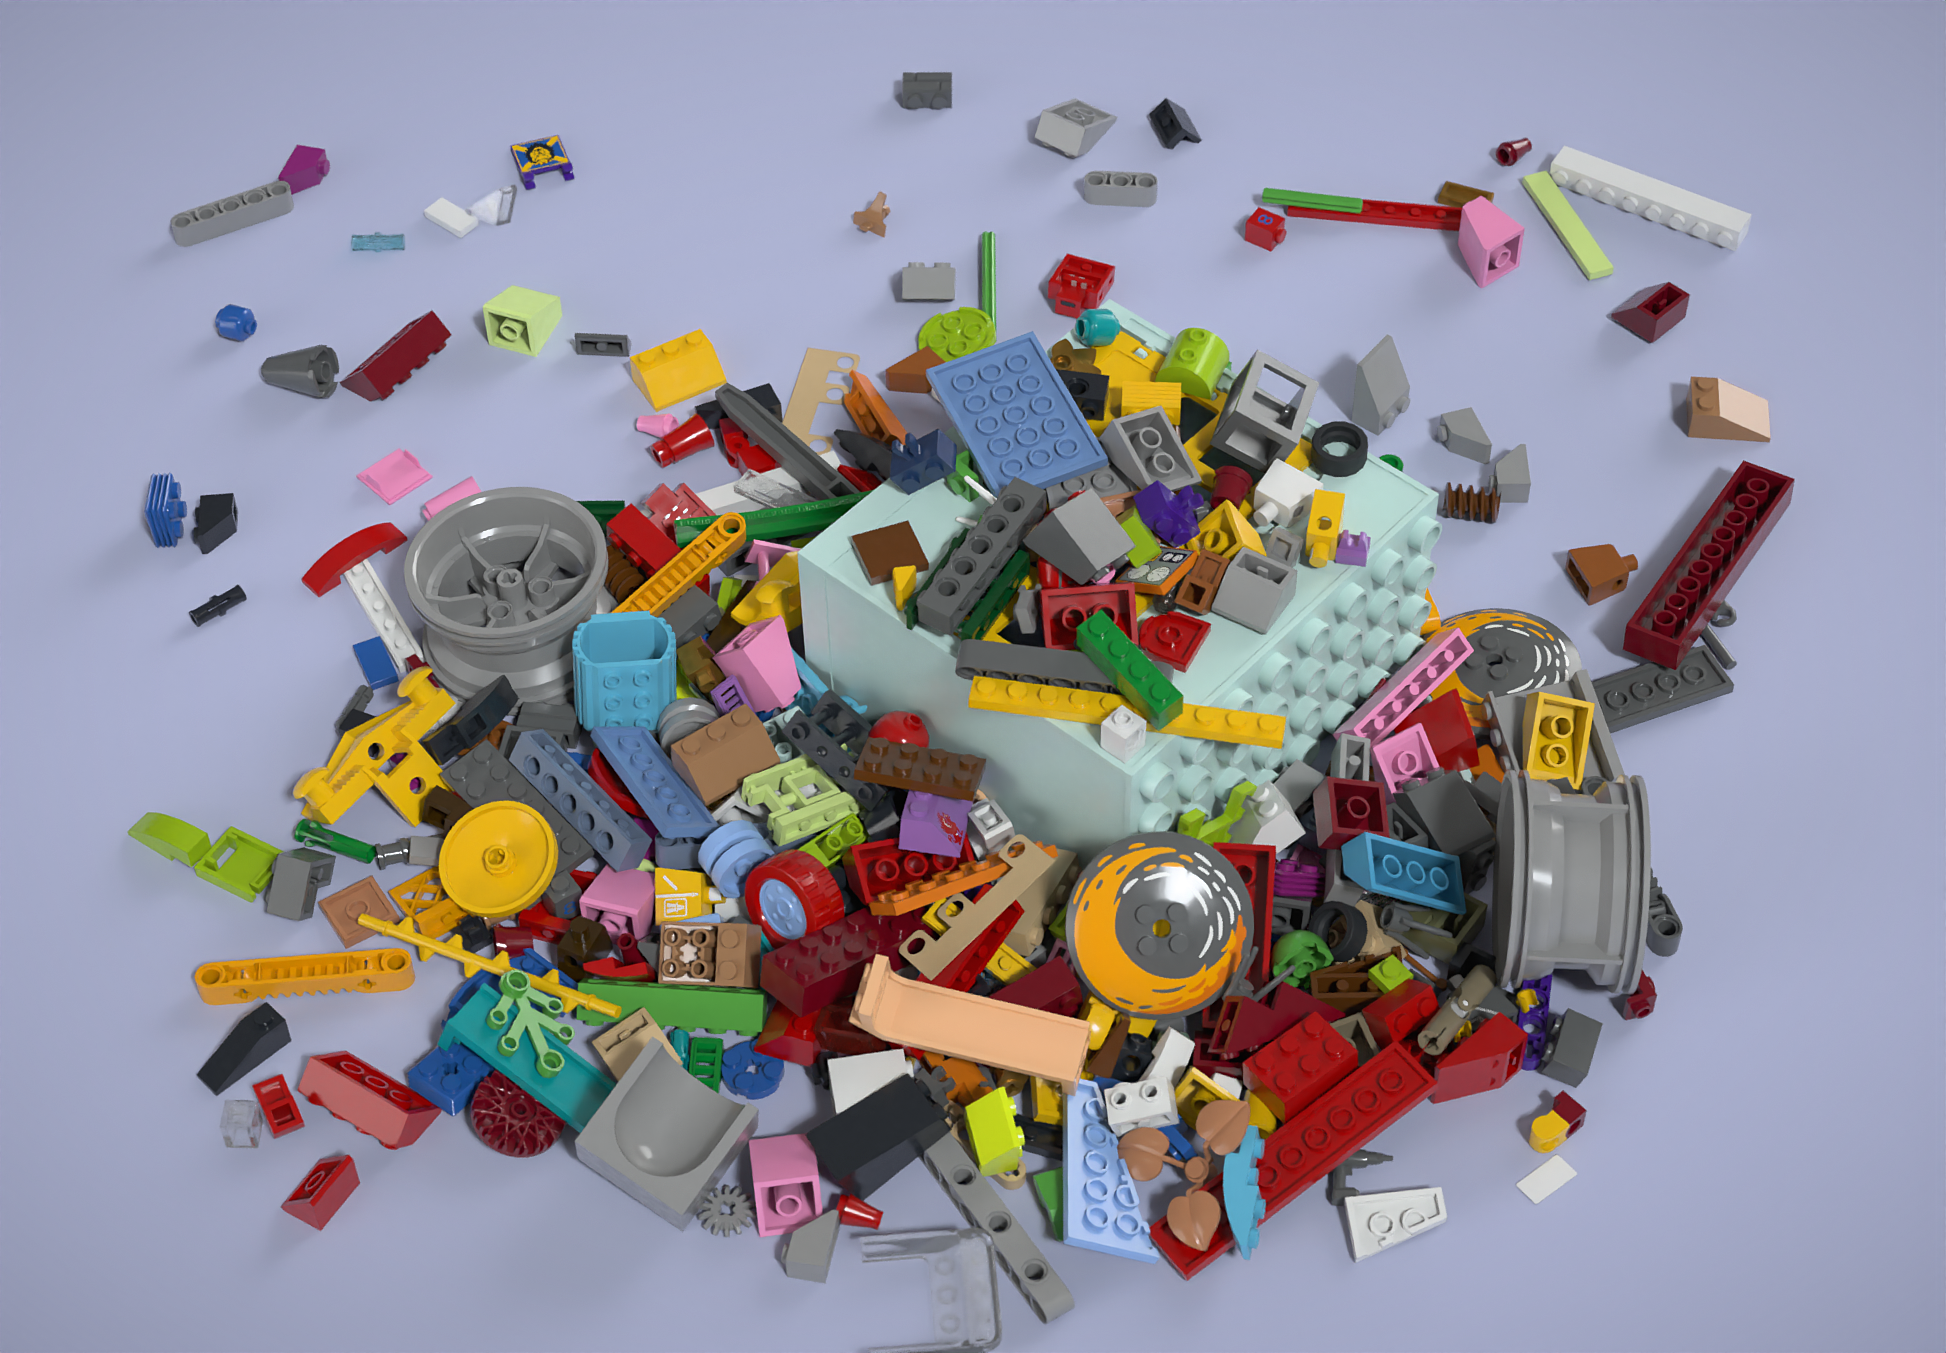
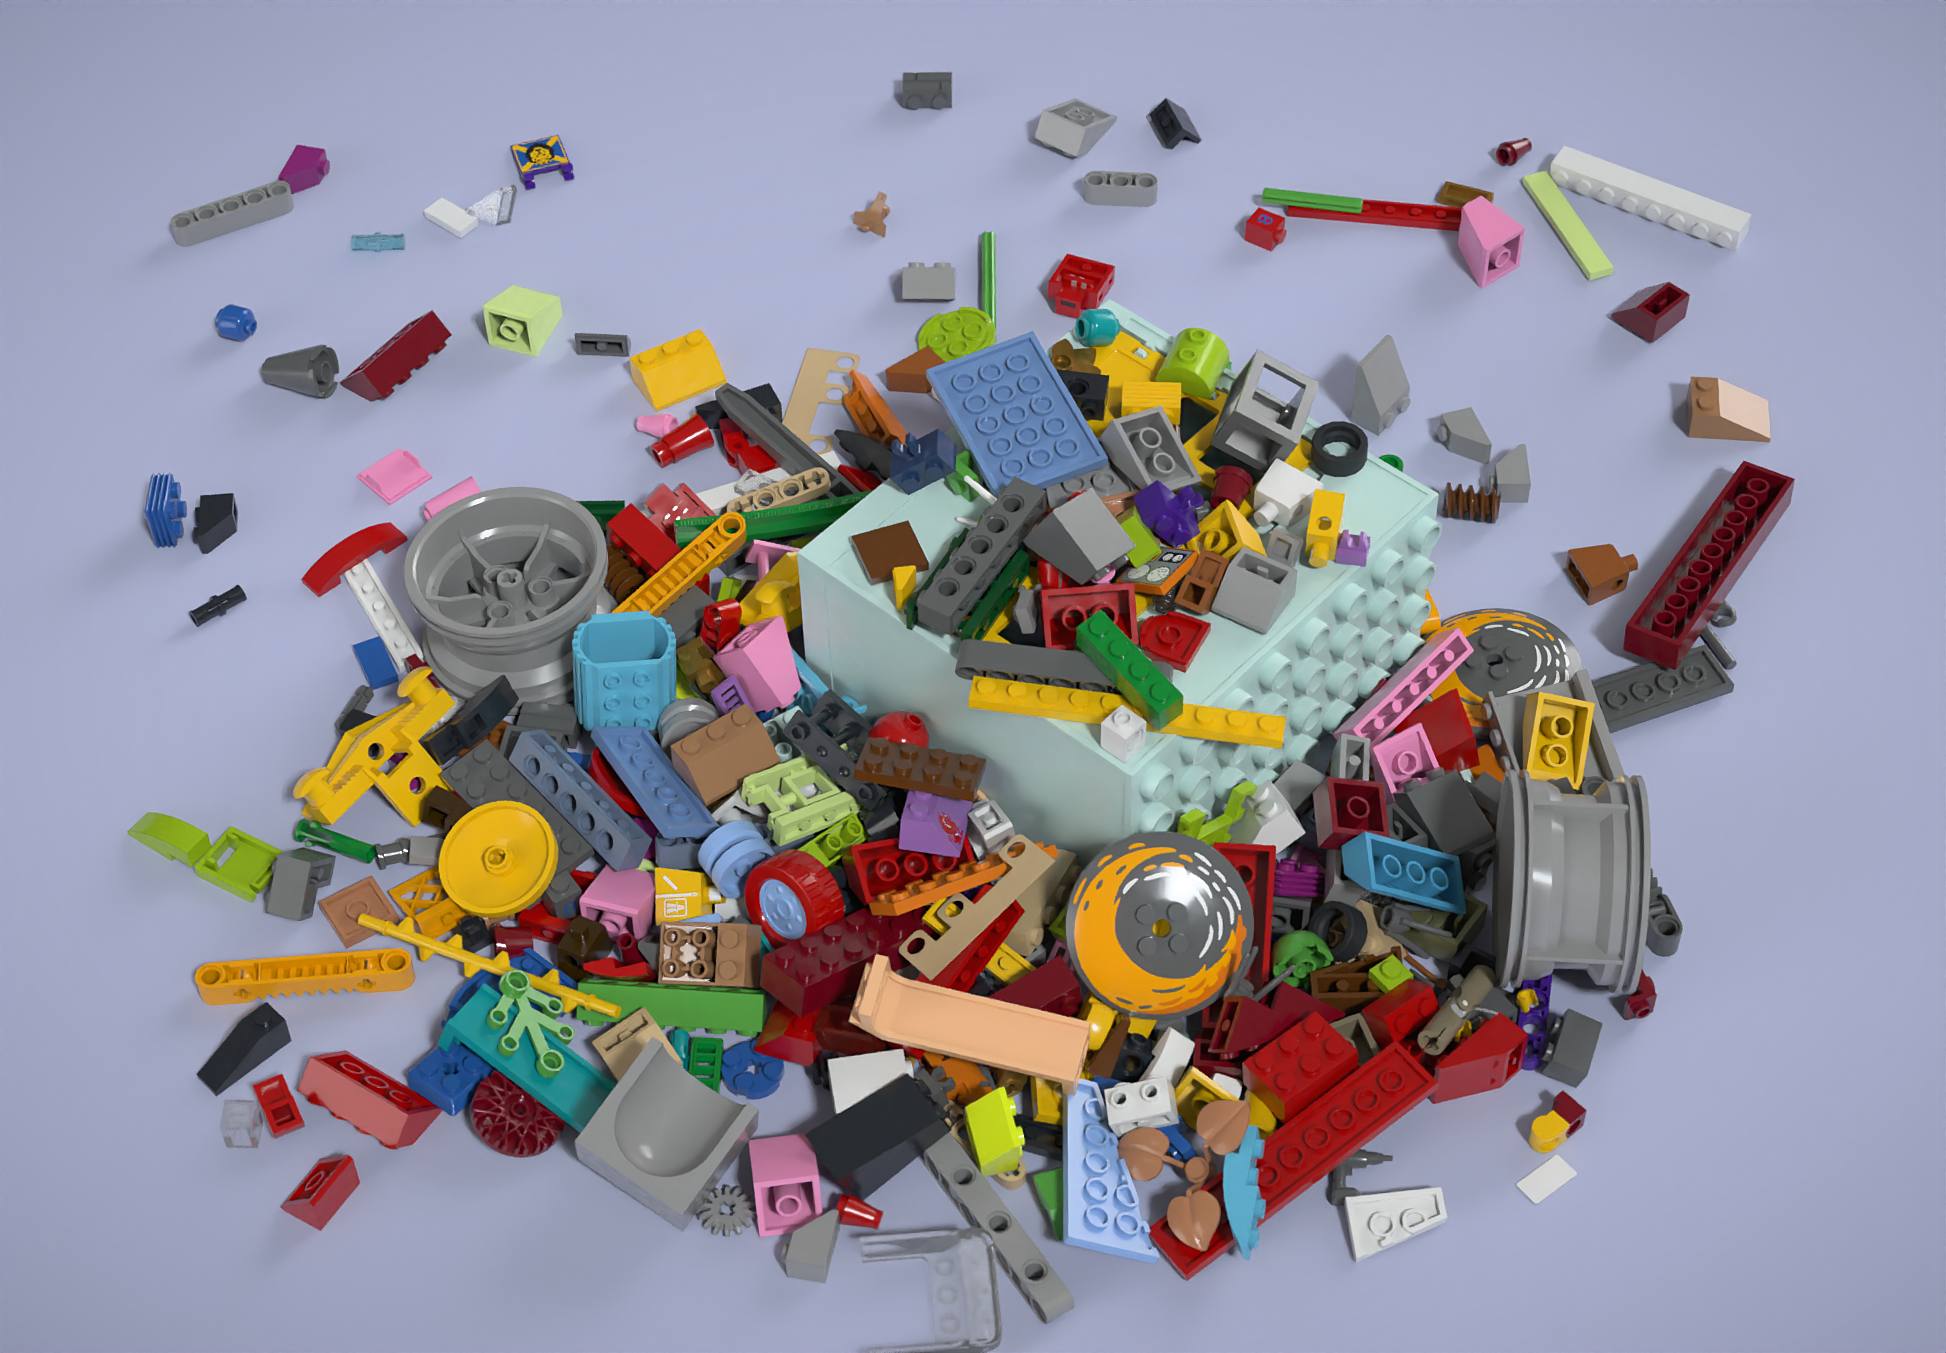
none -> red piece [699,598,742,653]
none -> tan beam [727,467,831,513]

